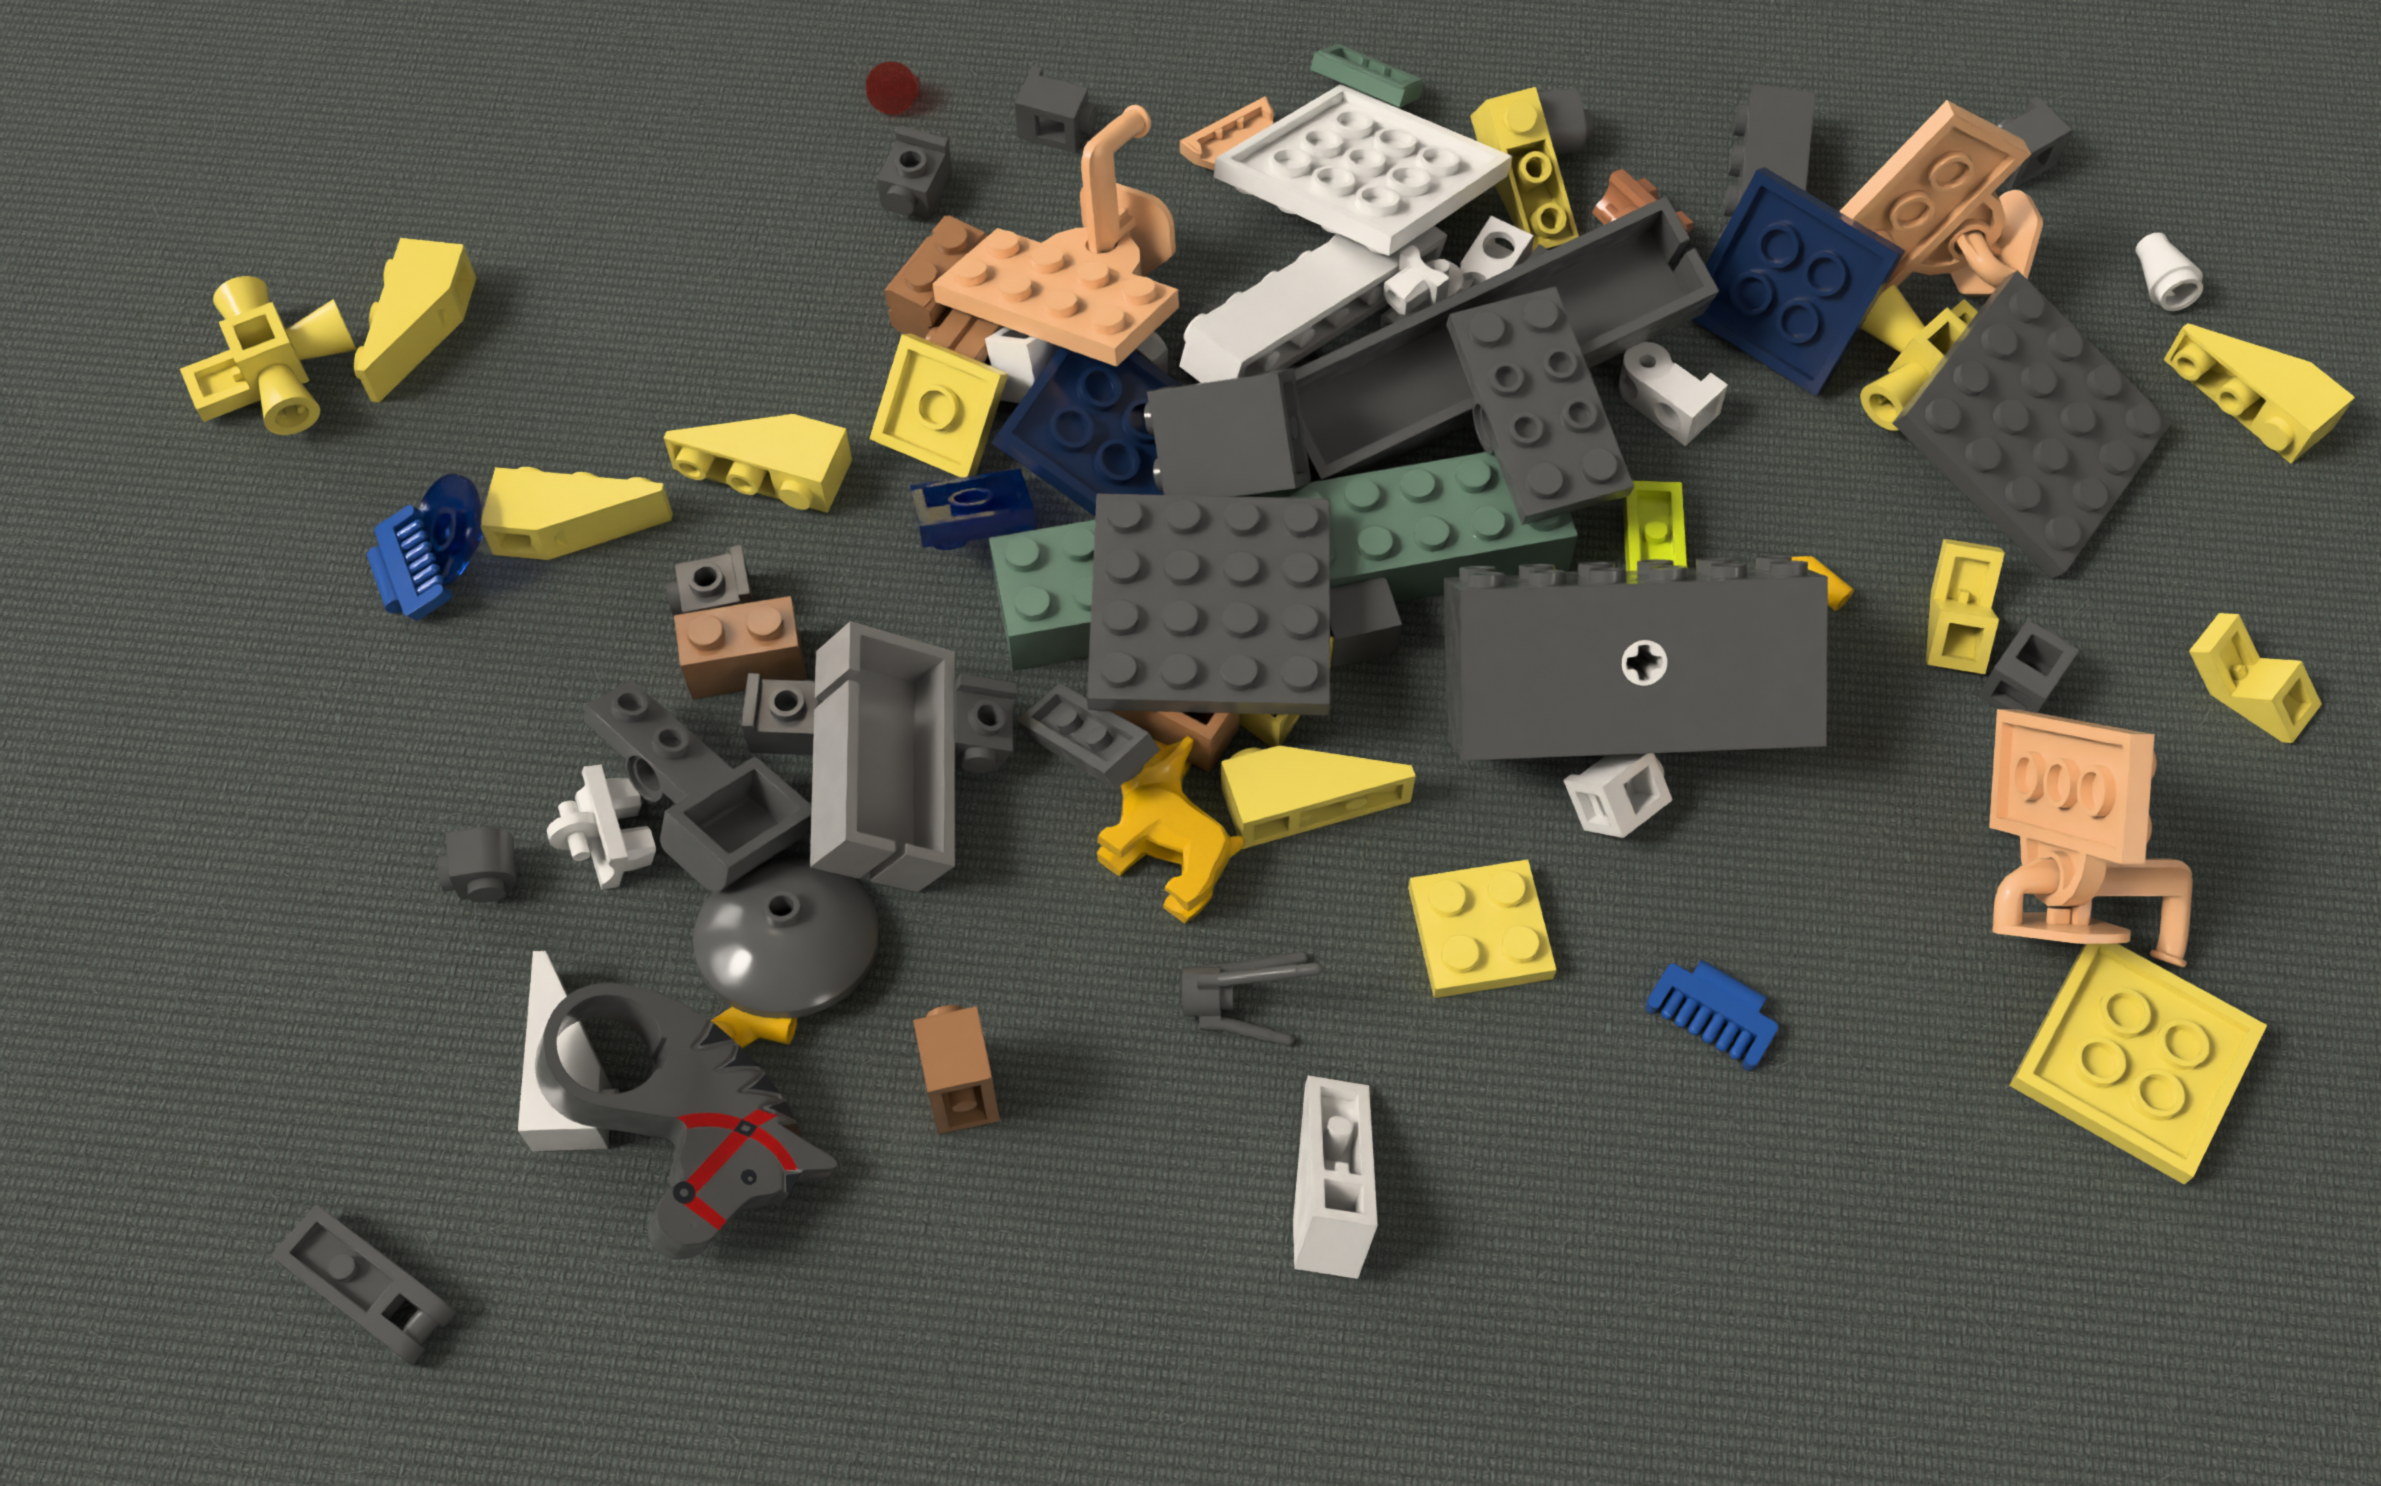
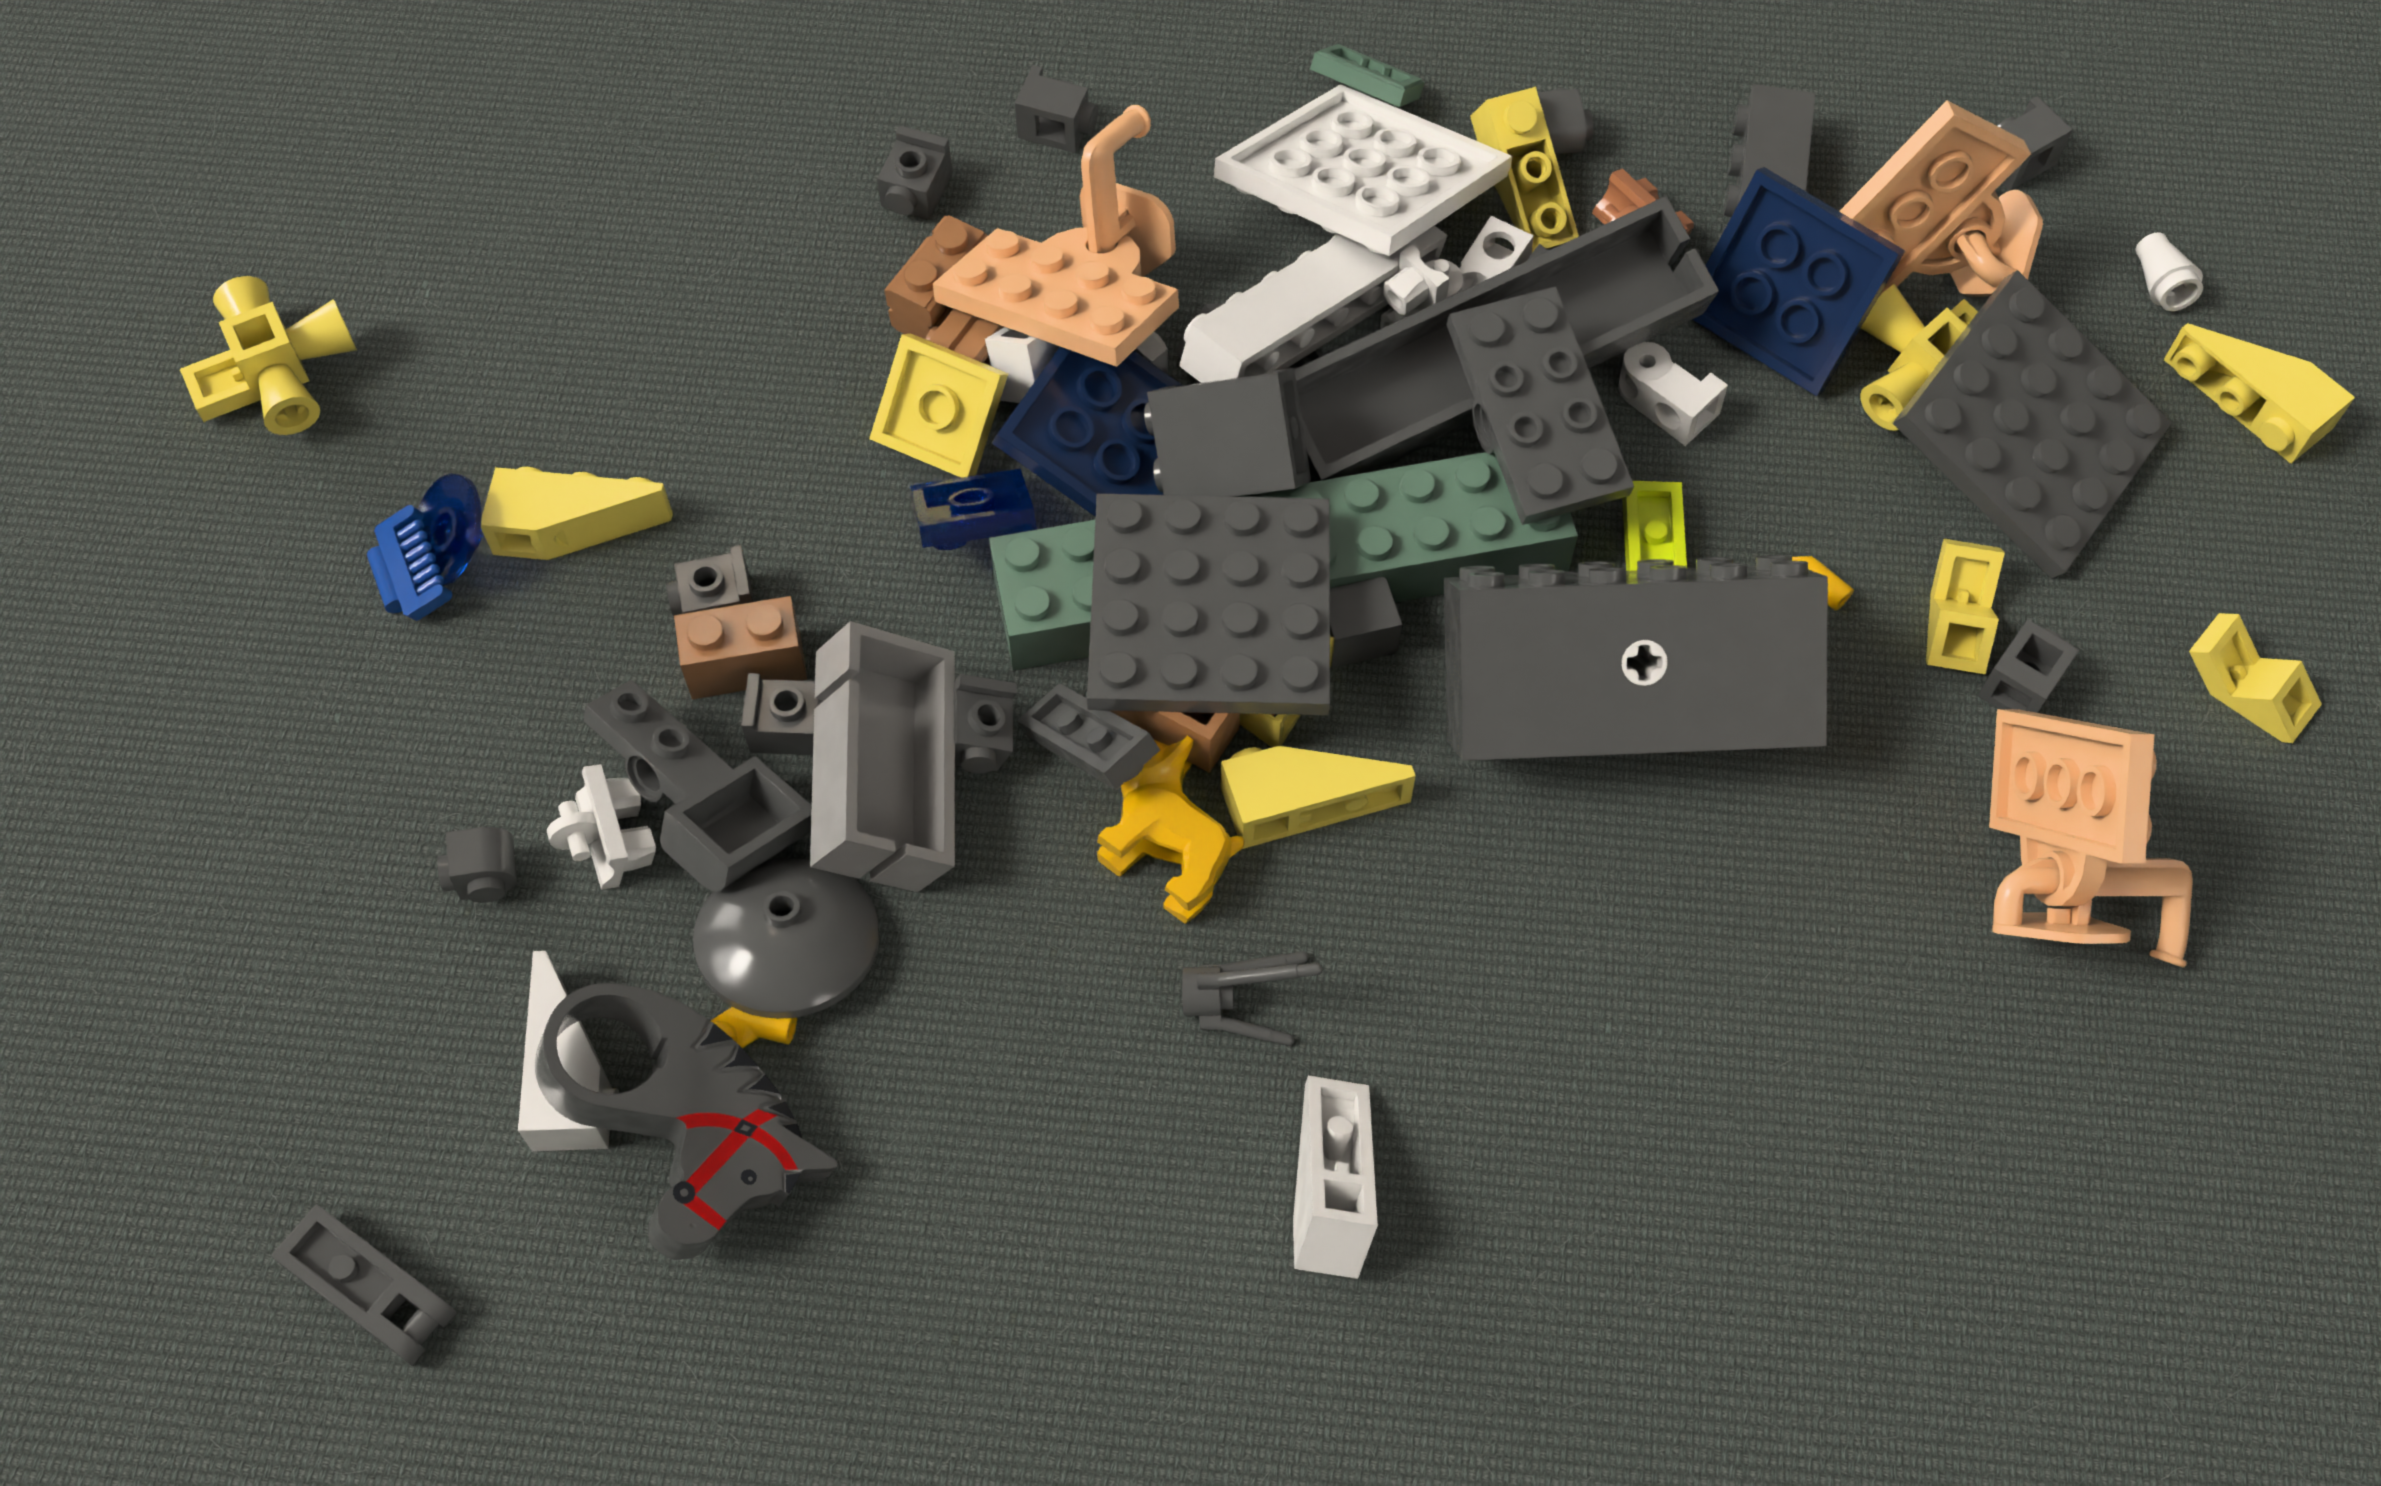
light yellow slope [354,238,476,403] -> none
light yellow slope [664,414,852,513] -> none
clear red plate [866,61,921,114] -> none
medium nougat brick [913,1005,1000,1135] -> none
light nougat plate [1180,96,1274,170] -> none
light yellow plate [1408,859,1556,998] -> none
white brick [1563,753,1673,838] -> none
blue piece [1645,959,1778,1071] -> none
light yellow plate [2009,943,2267,1185] -> none

